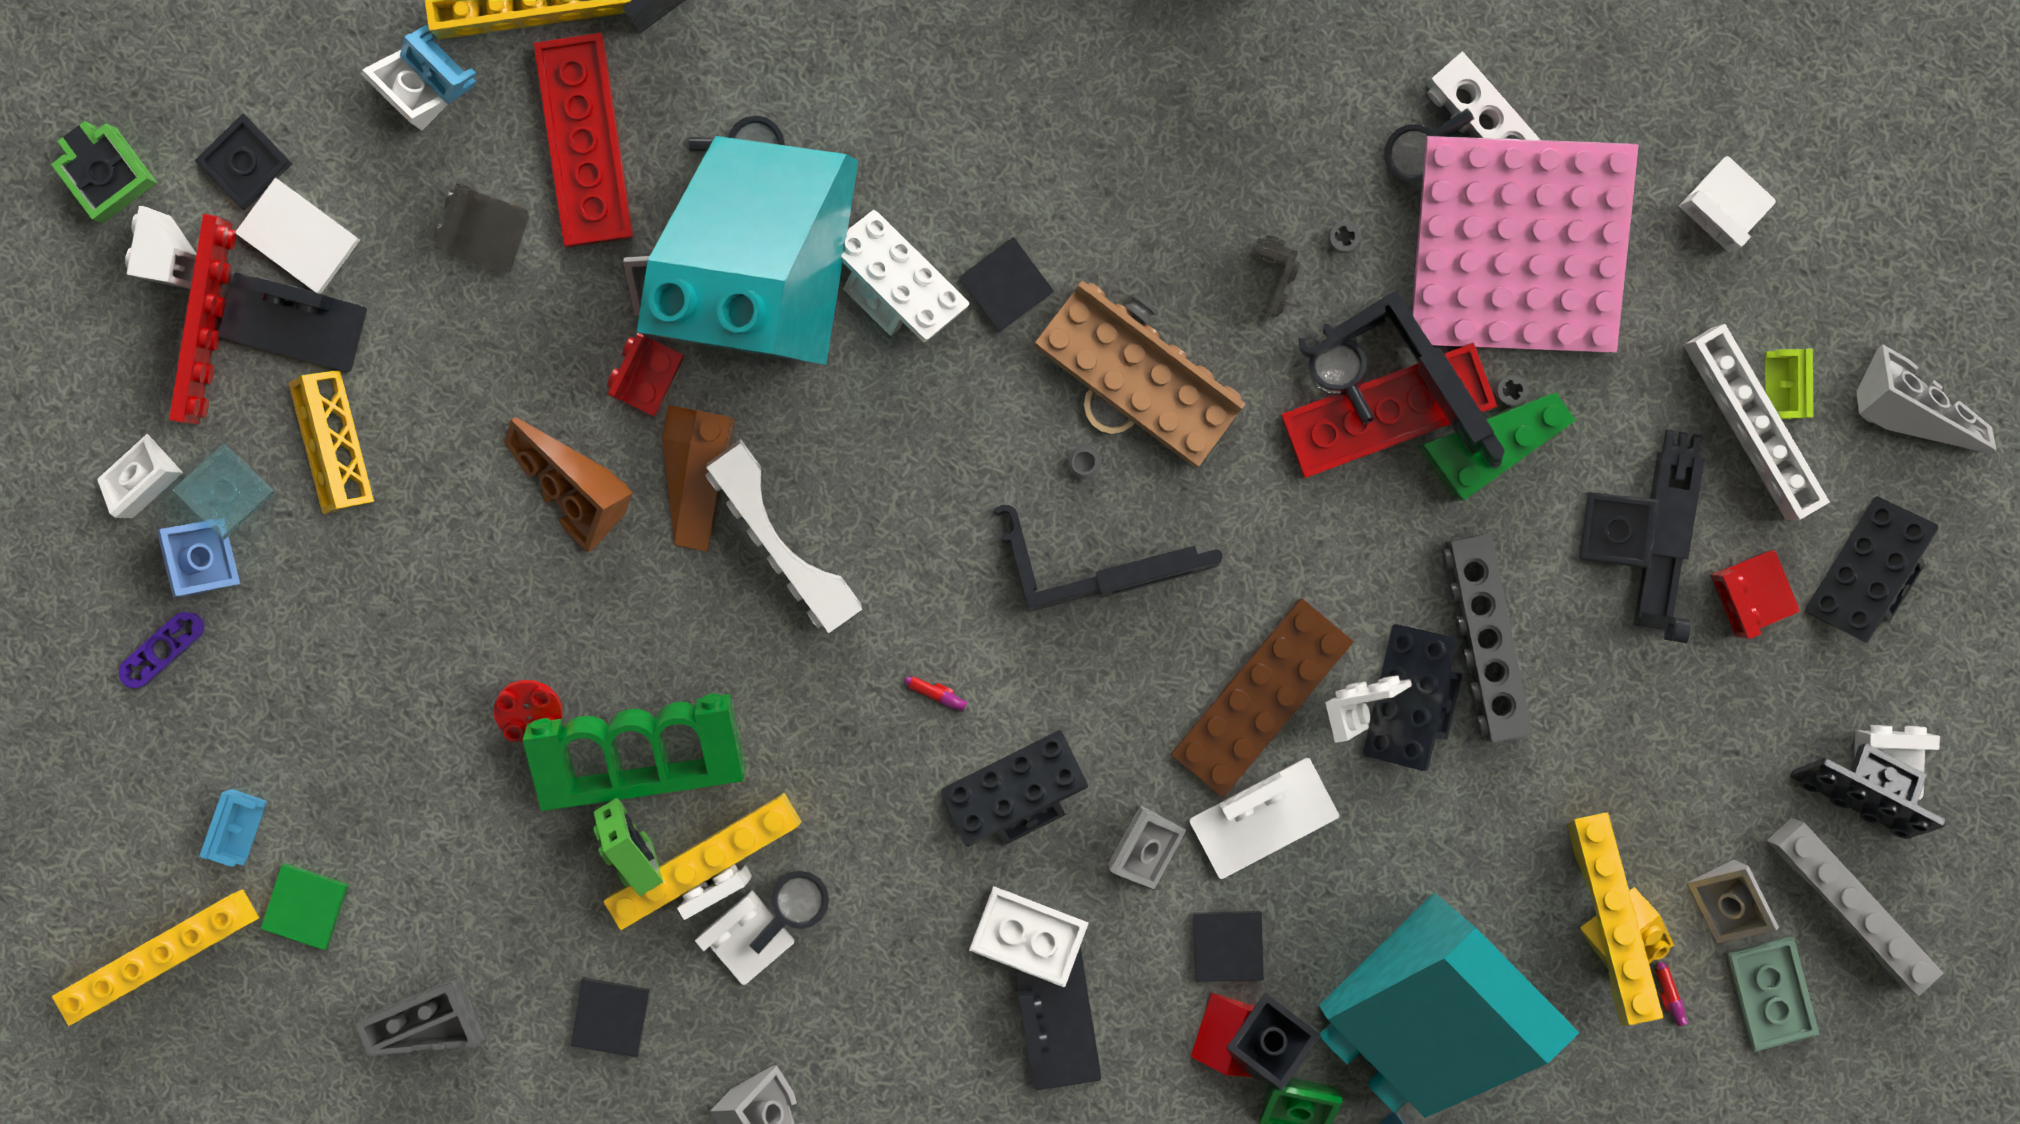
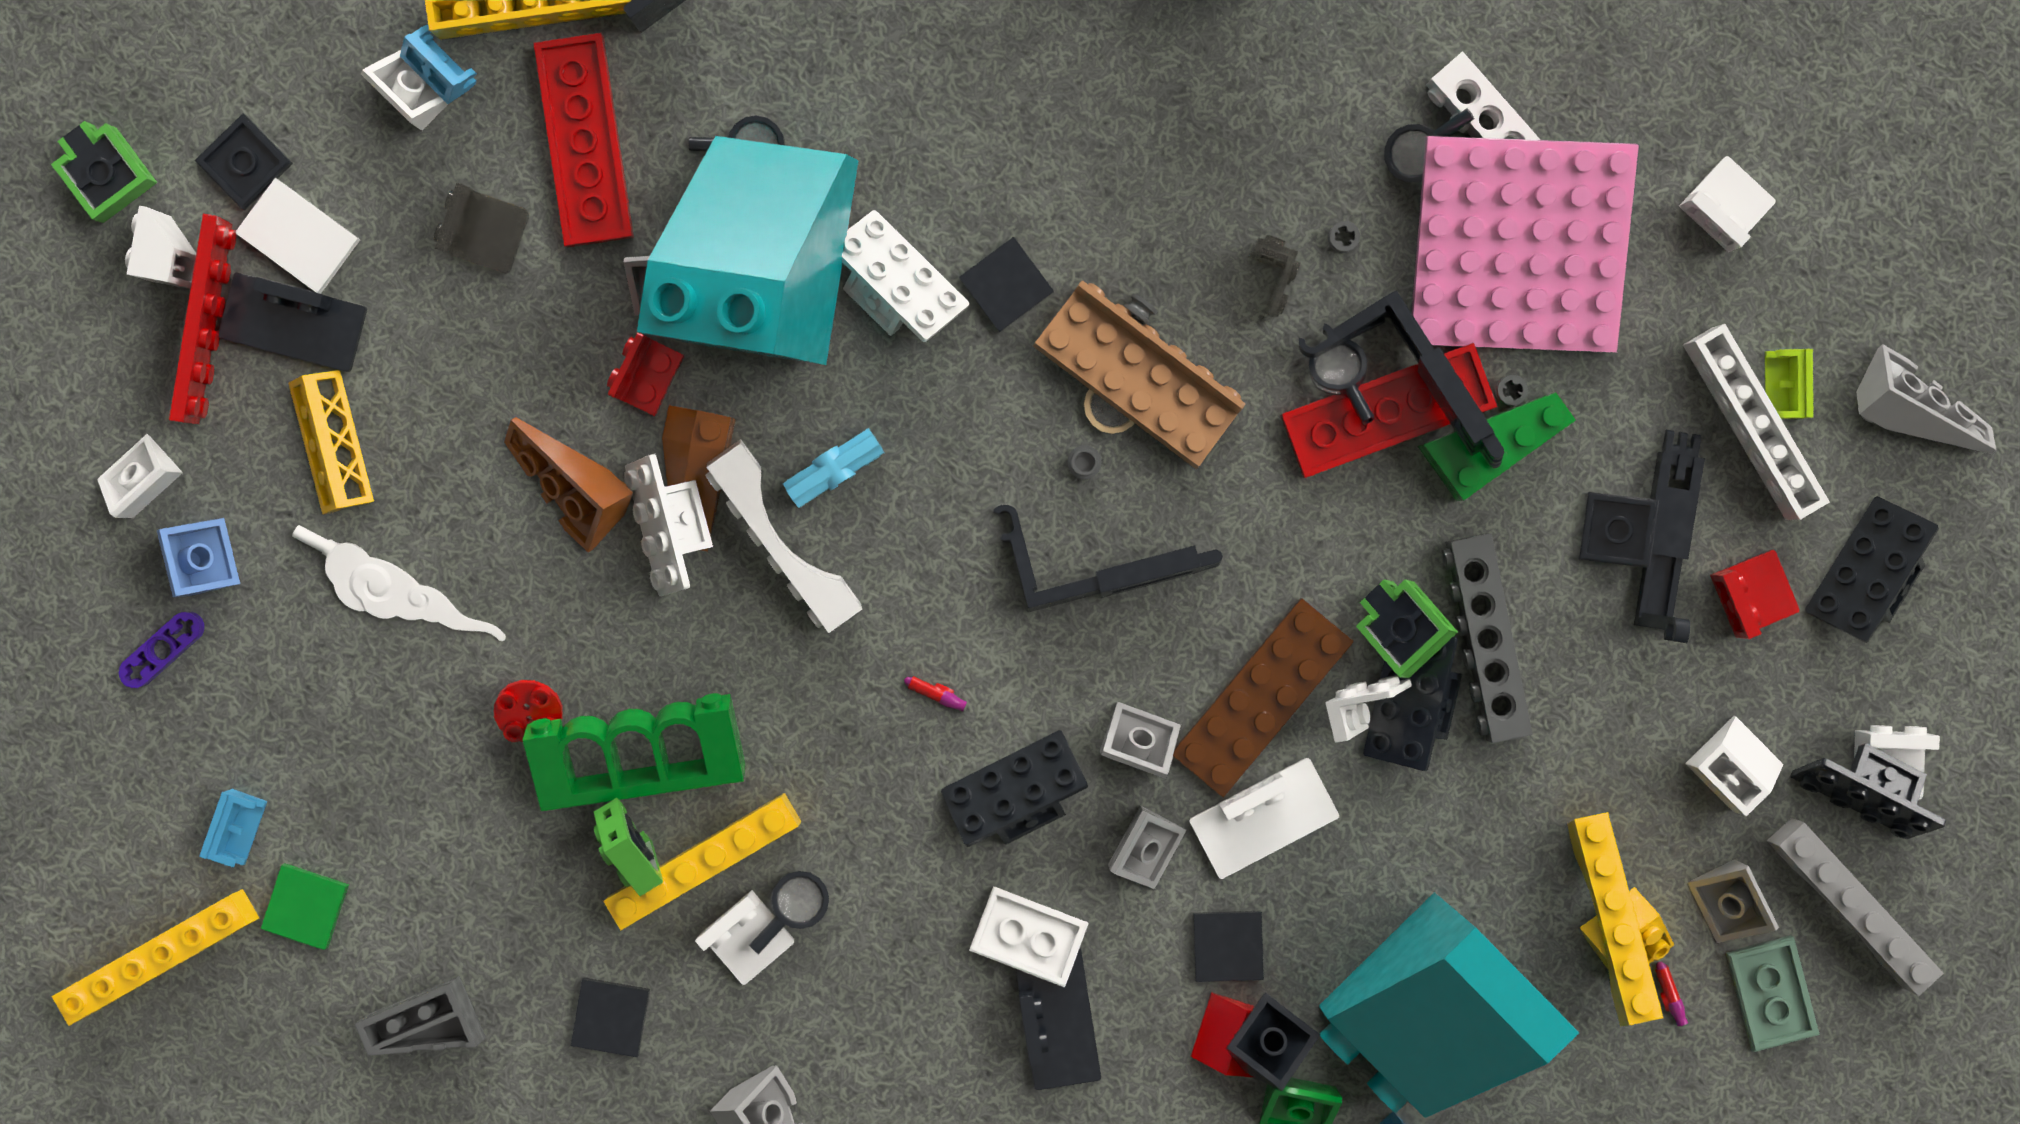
clear light blue plate [173,443,275,540] -> none
white plate [677,864,752,920] -> none
none -> white piece [292,525,506,641]
none -> white bracket [624,454,713,596]
none -> medium azure piece [783,428,885,508]
none -> light grey slope [1099,702,1181,779]
none -> piece [1356,579,1458,678]
none -> white slope [1685,716,1783,816]

